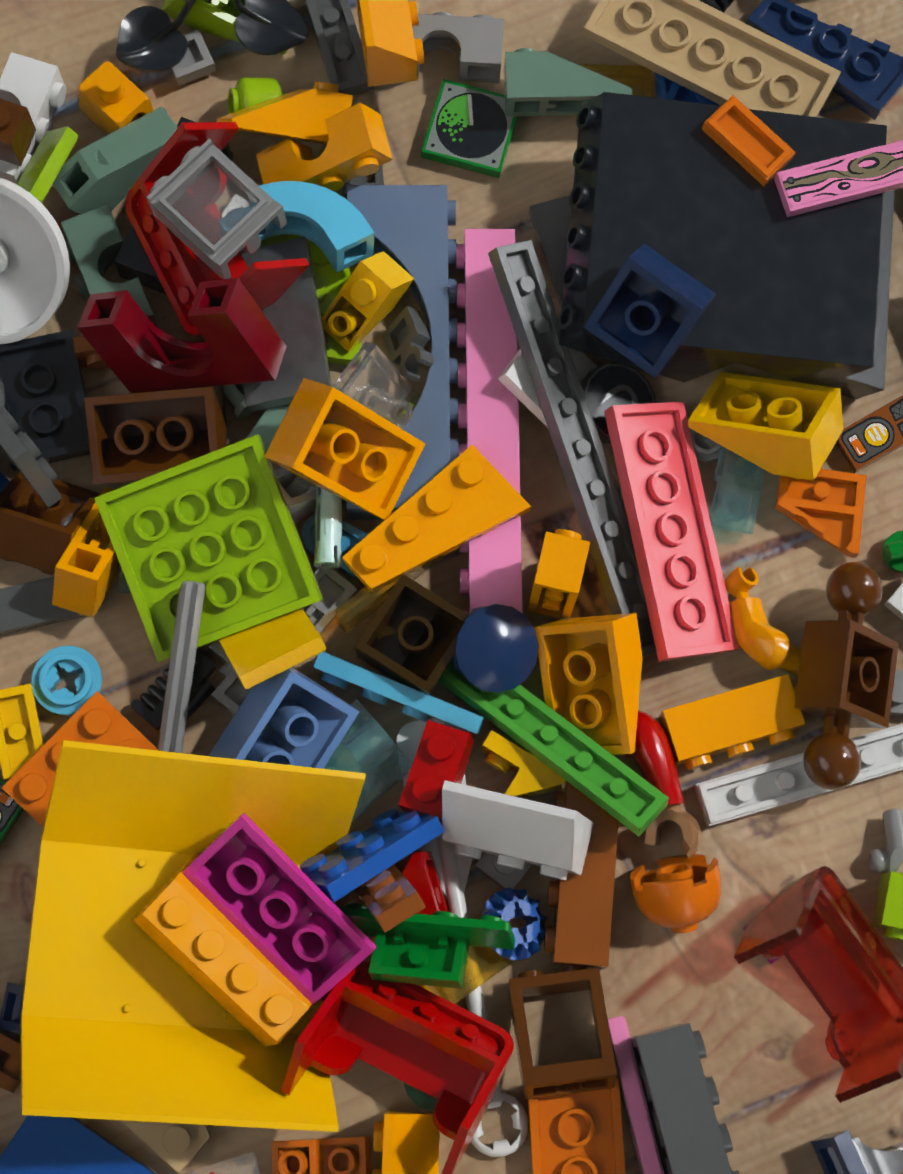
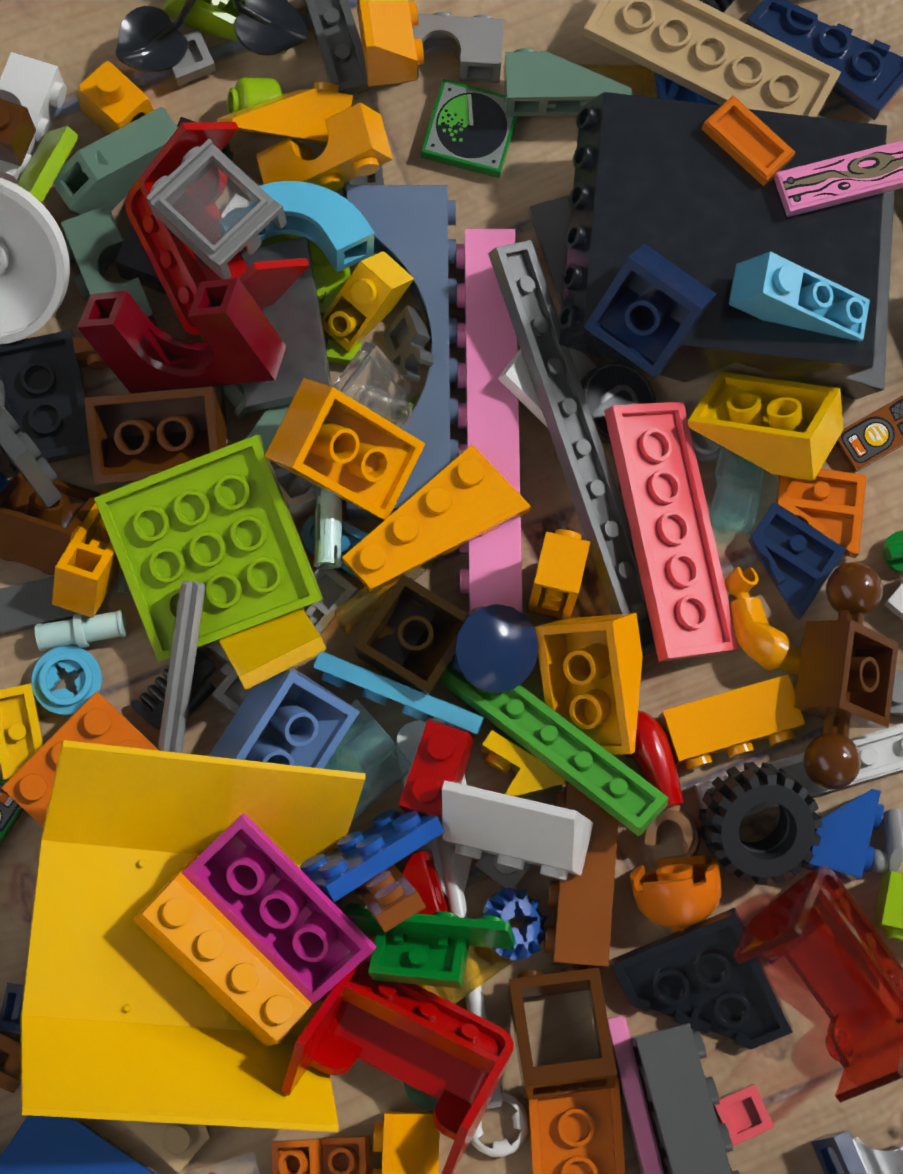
none -> light aqua pin [35,609,128,652]
none -> black plate [611,907,793,1050]
none -> black tyre [699,762,822,885]
none -> coral plate [713,1084,774,1146]
none -> medium azure slope [729,252,870,341]
none -> dark blue wing [748,502,846,620]
none -> blue slope [801,789,884,881]

